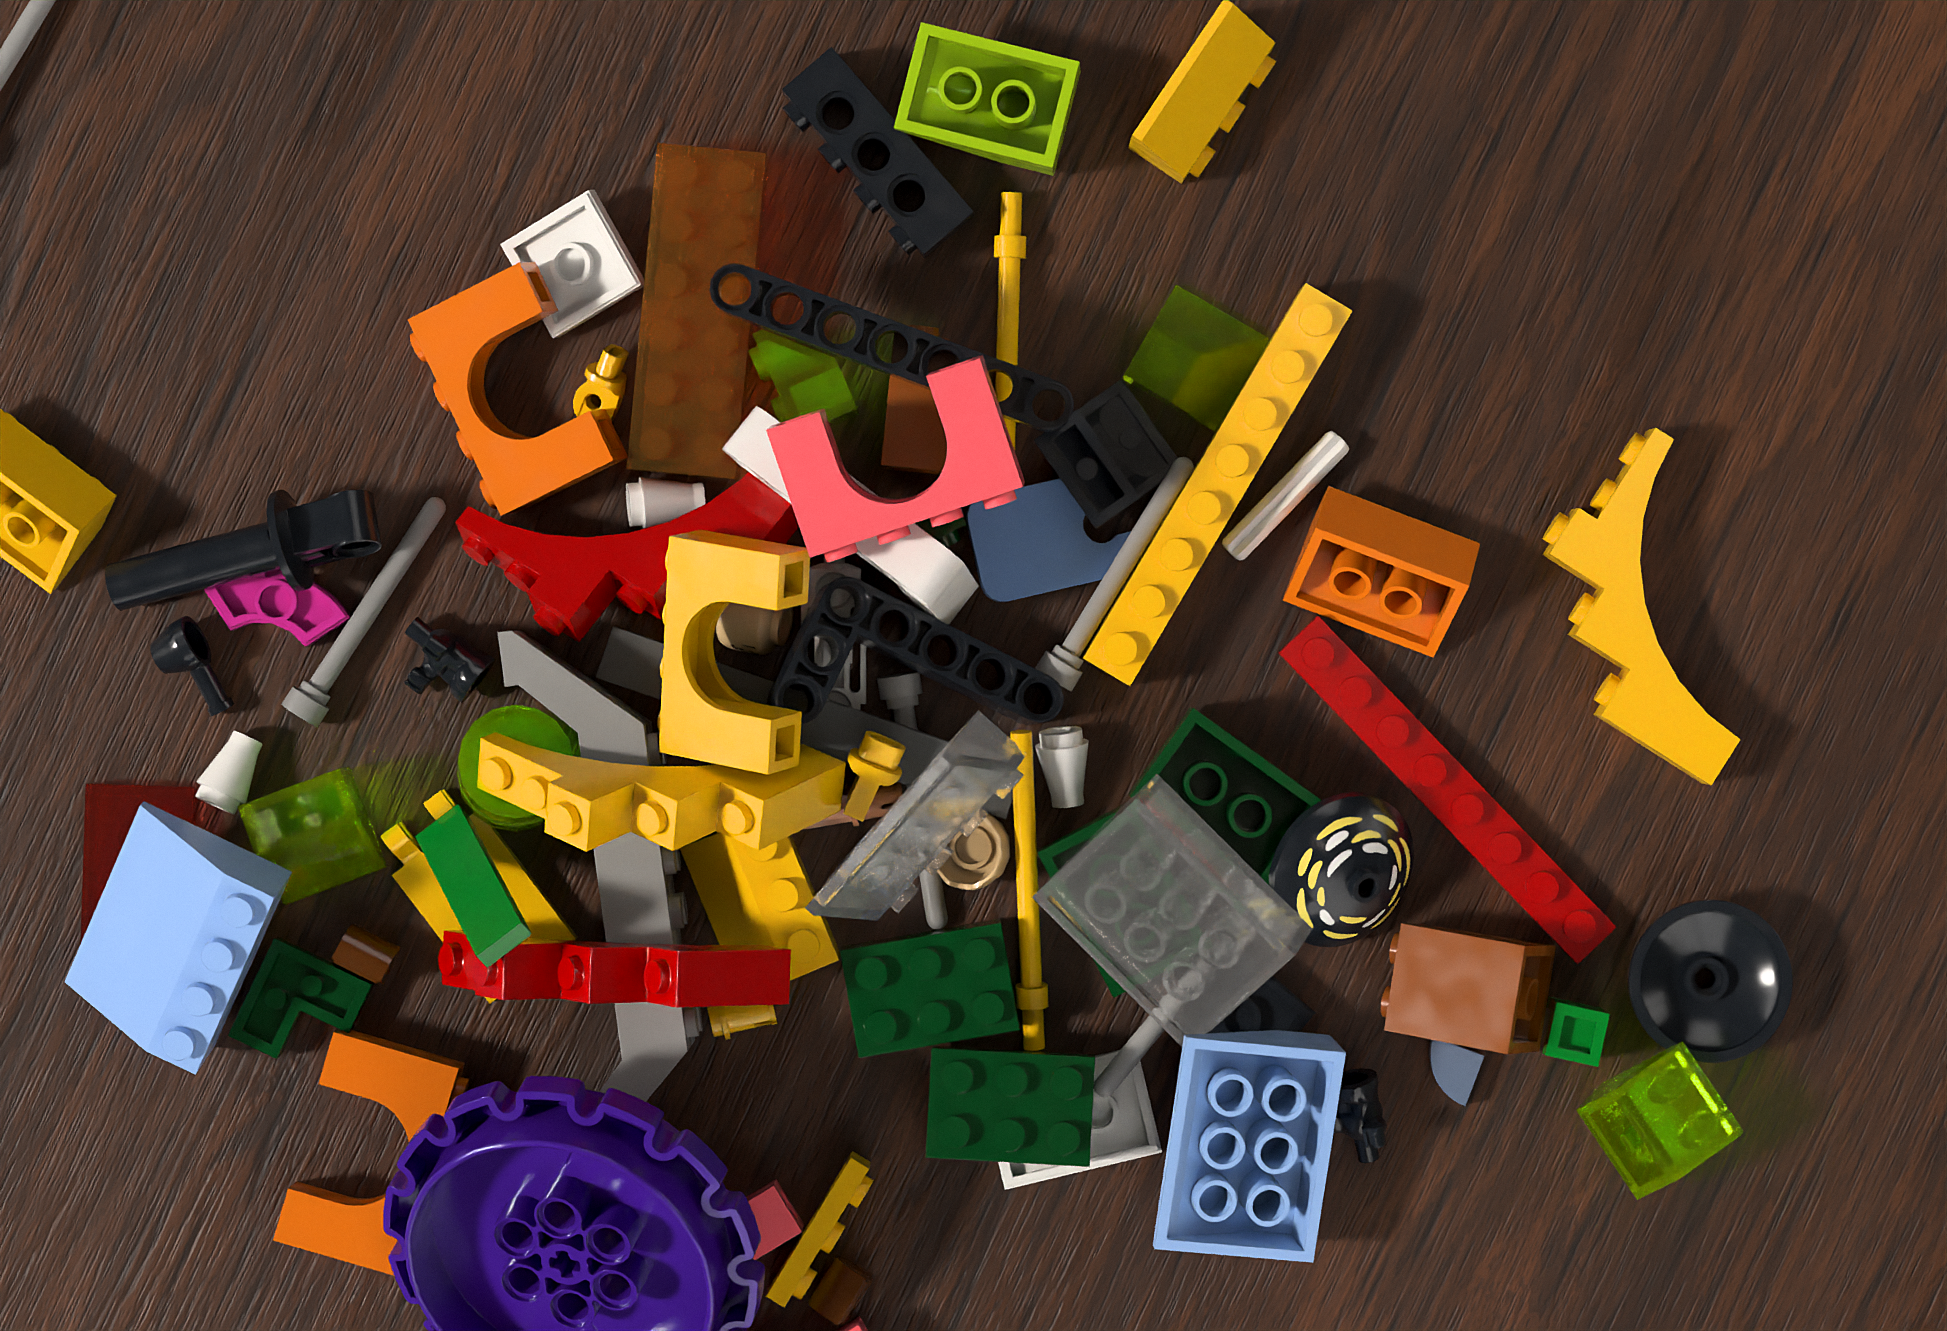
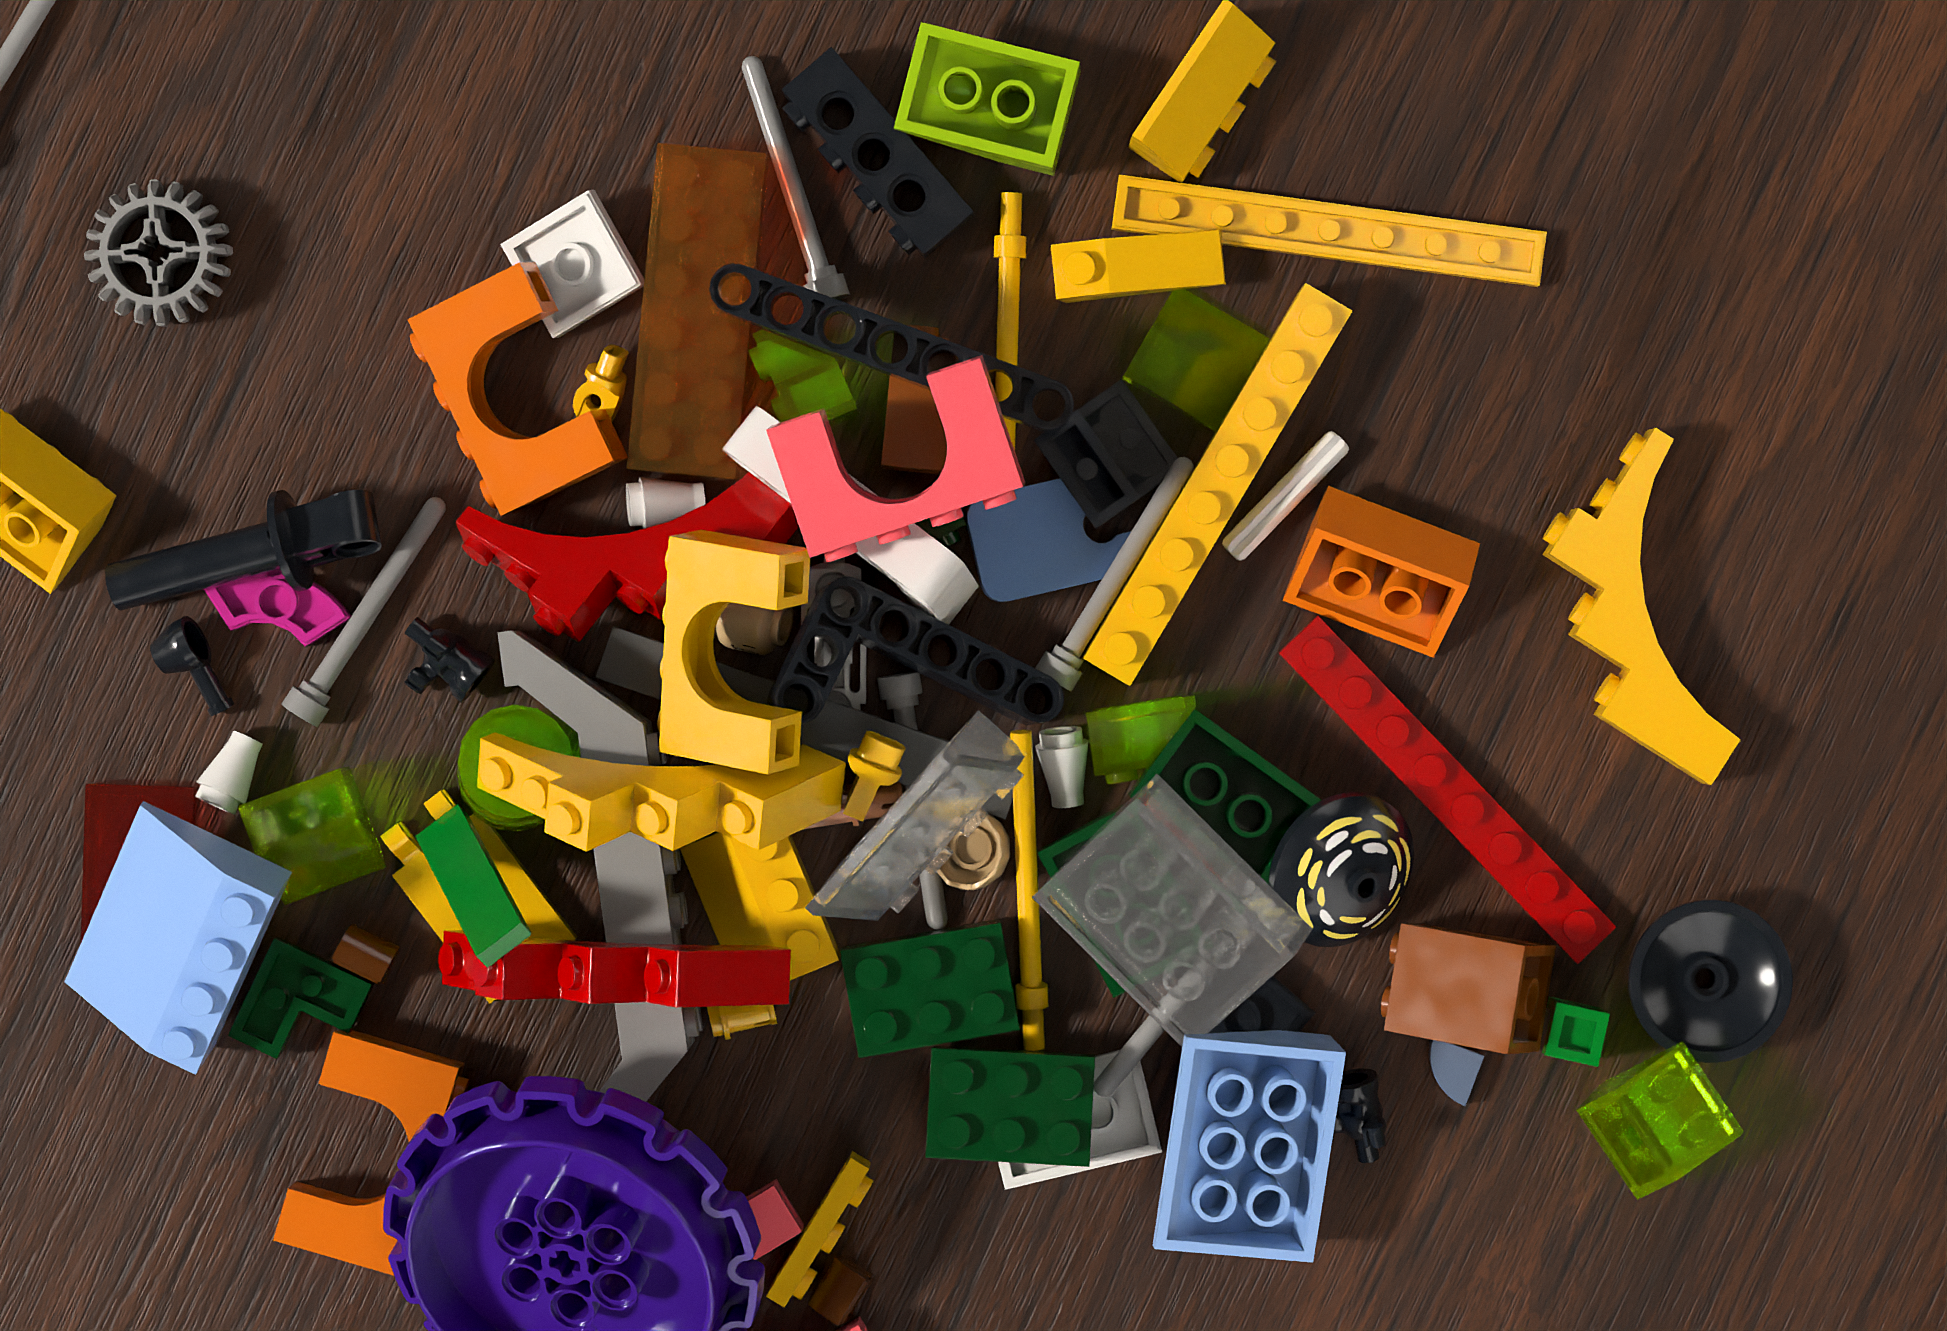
none -> light grey gear [84,179,233,327]
none -> piece [742,56,850,300]
none -> yellow slope [1051,230,1226,303]
none -> clear neon green slope [1083,694,1196,784]
none -> yellow tile [1111,175,1547,287]

